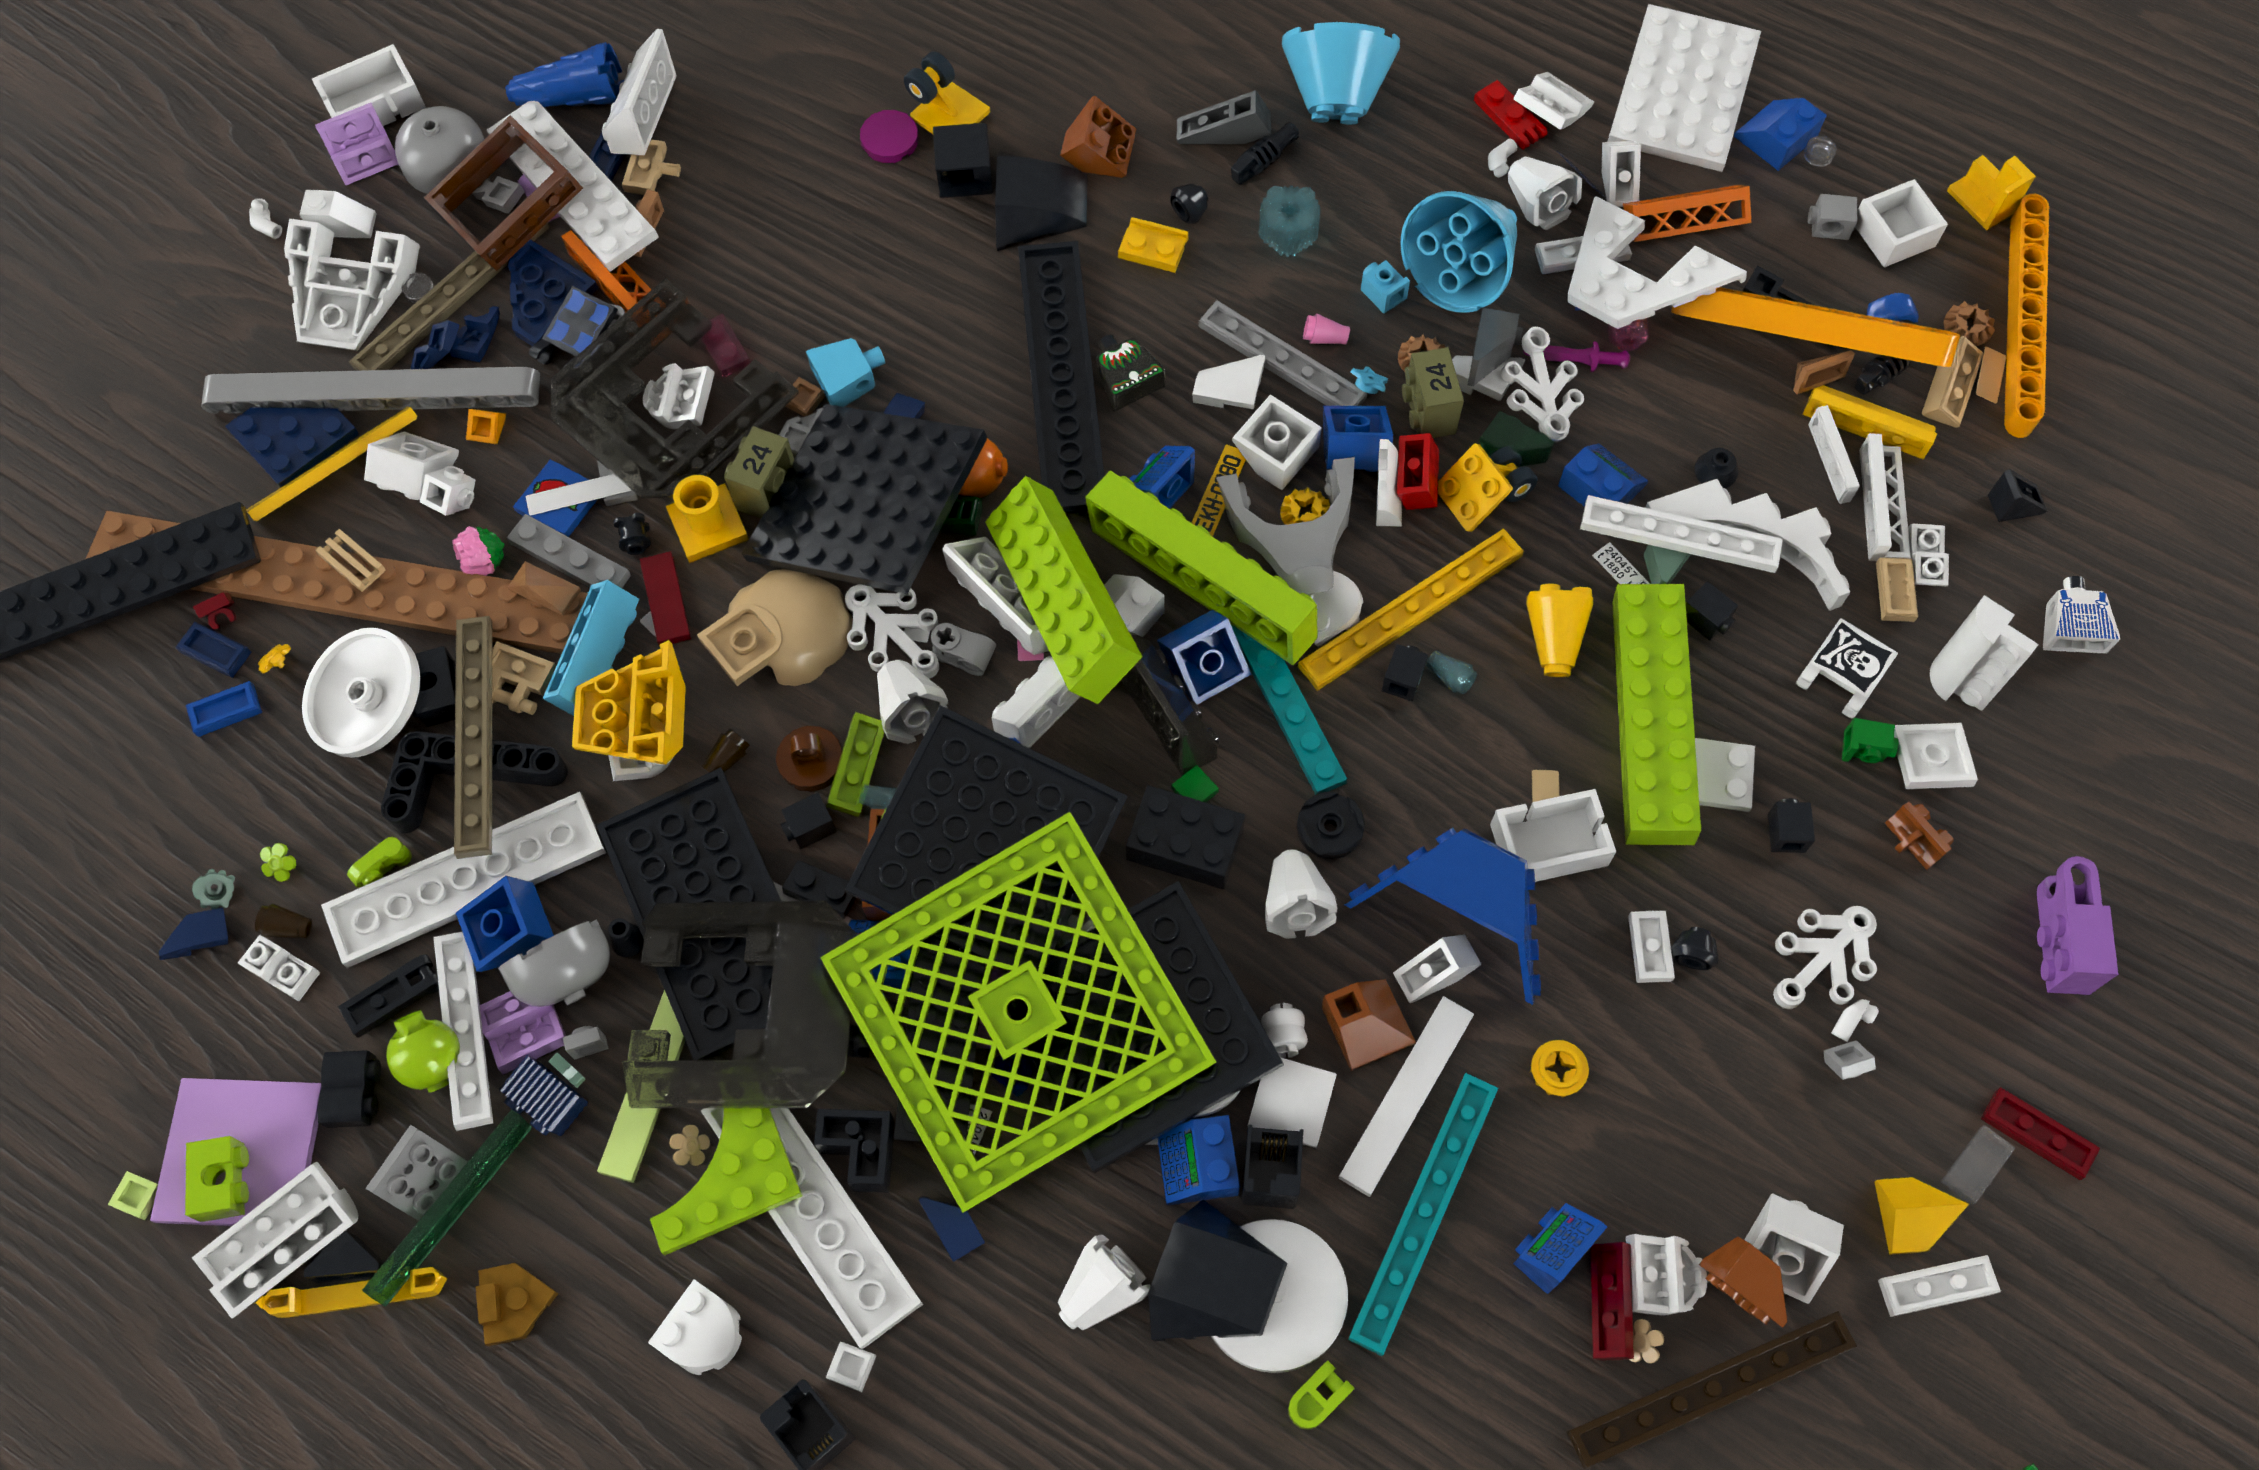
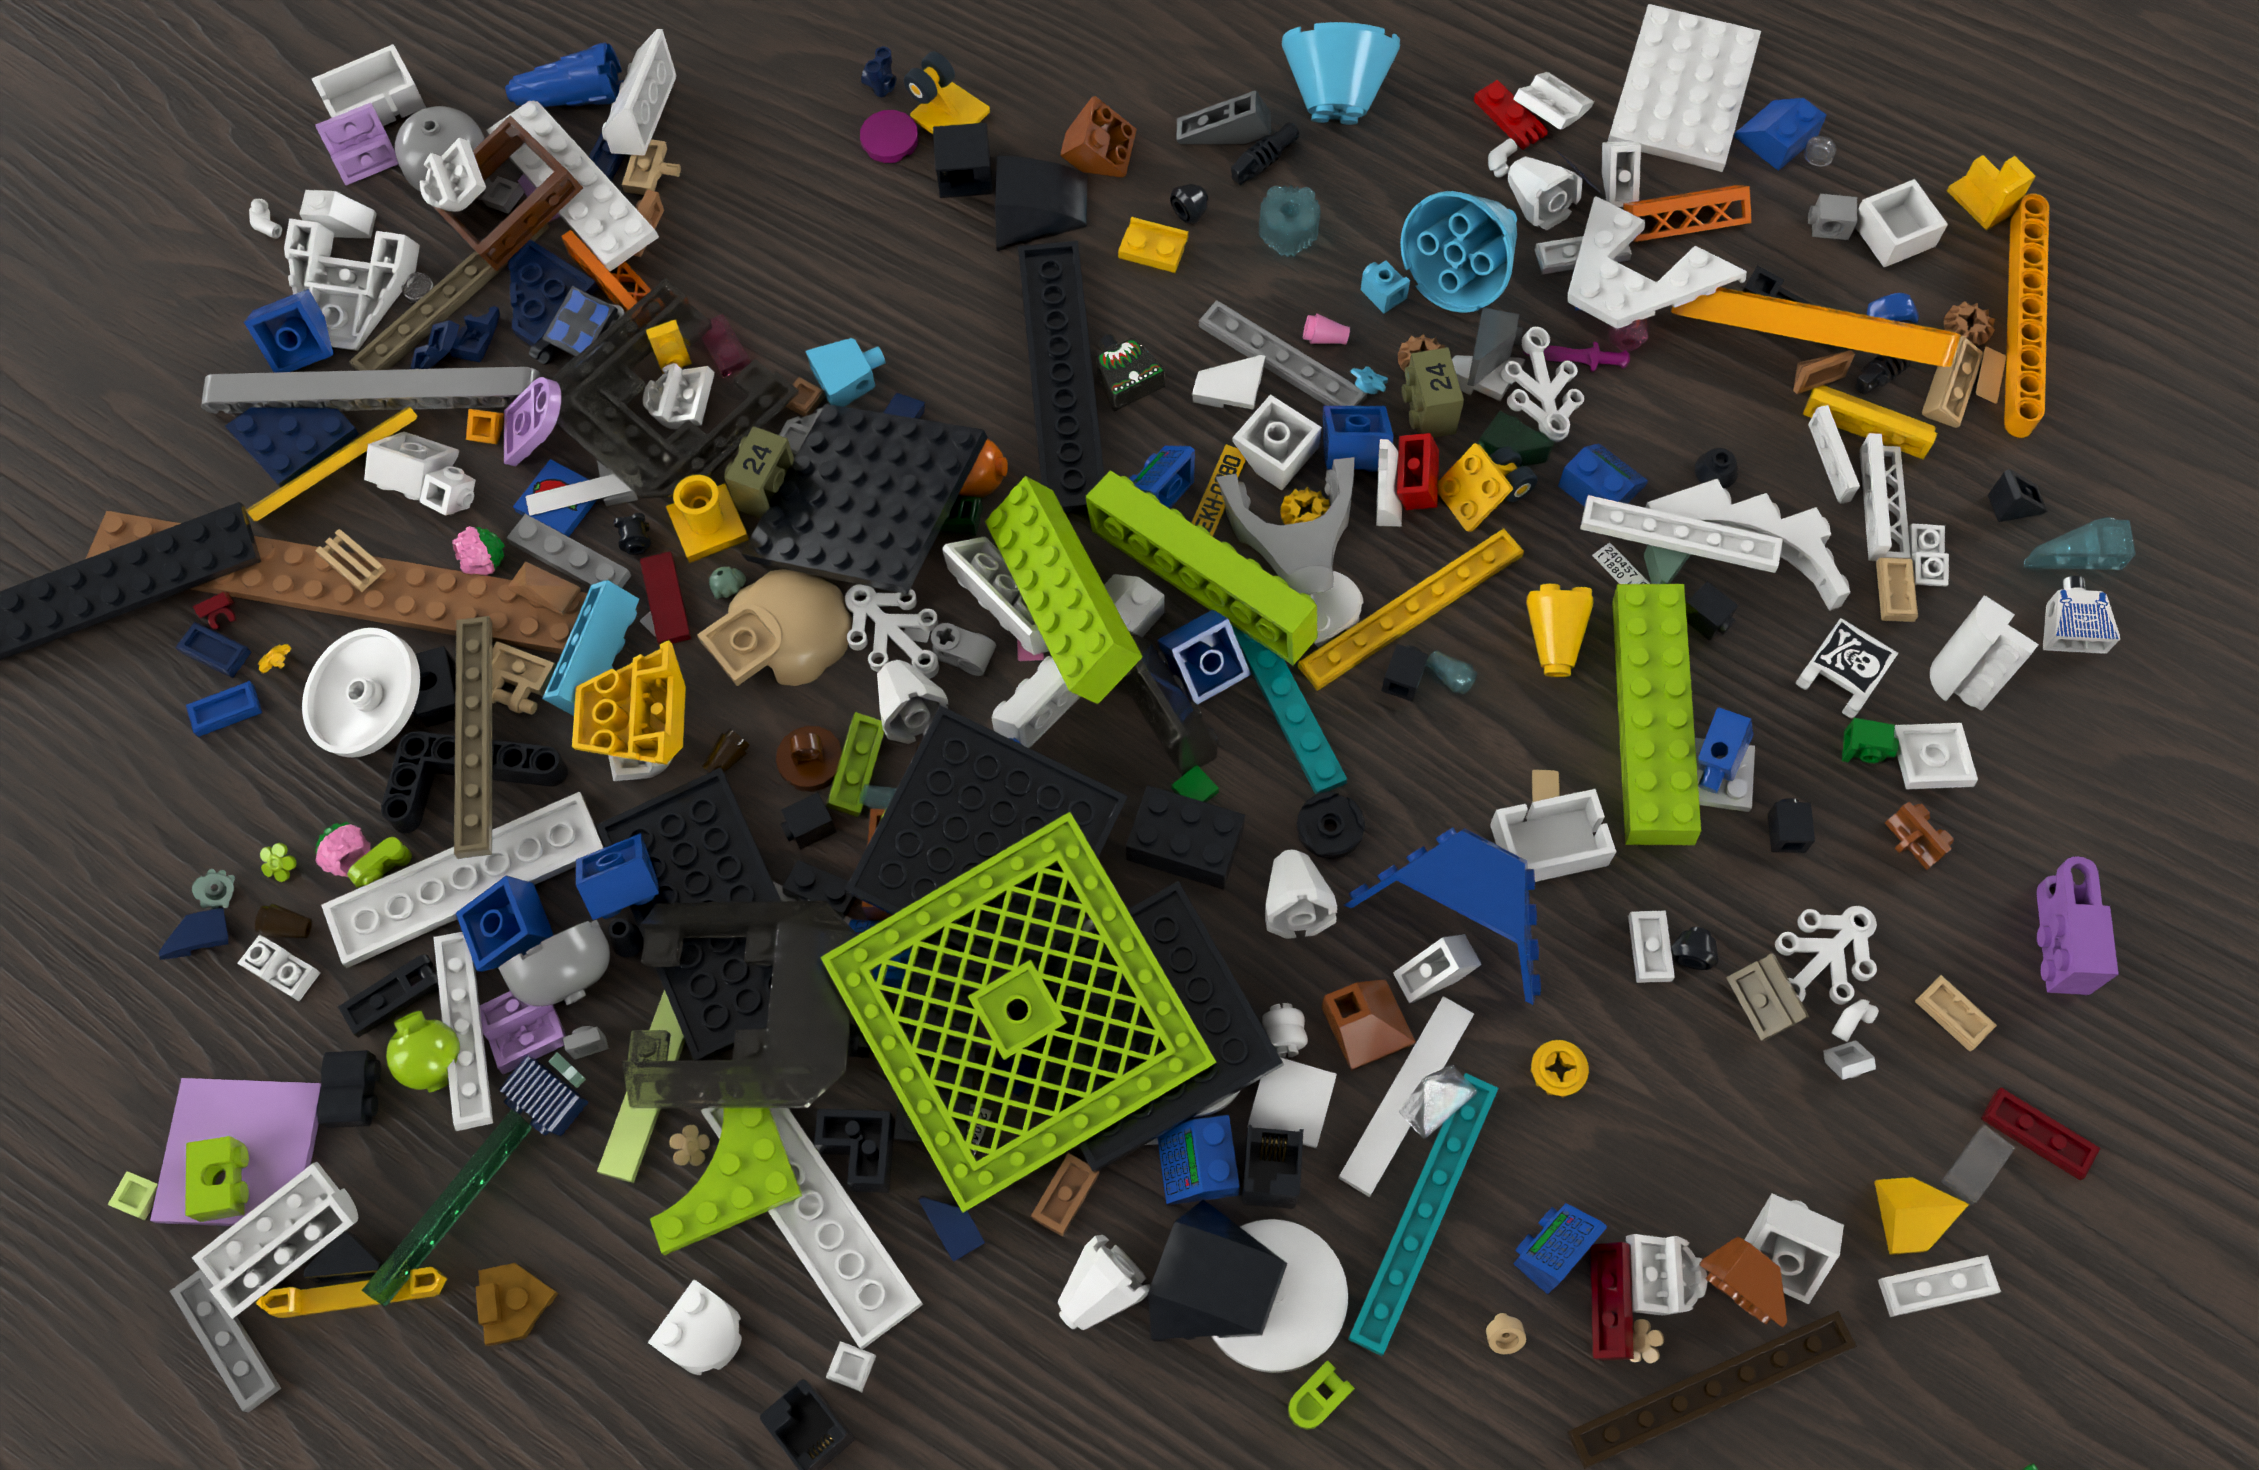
light grey plate [365,1125,468,1225] -> none
none -> light grey plate [170,1269,281,1413]
none -> blue slope [244,289,333,373]
none -> bright pink piece [315,822,371,877]
none -> white slope [420,138,486,212]
none -> lavender plate [504,377,561,467]
none -> blue slope [576,833,659,920]
none -> yellow plate [646,320,692,374]
none -> sand green animal [709,567,746,599]
none -> dark blue plate [861,46,897,97]
none -> medium nougat plate [1031,1153,1100,1237]
none -> clear slope [1399,1065,1477,1139]
none -> tan tile [1486,1313,1526,1354]
none -> blue torso [1698,707,1753,793]
none -> dark tan plate [1726,953,1810,1041]
none -> tan plate [1915,975,1997,1052]
none -> clear light blue slope [2024,517,2136,570]

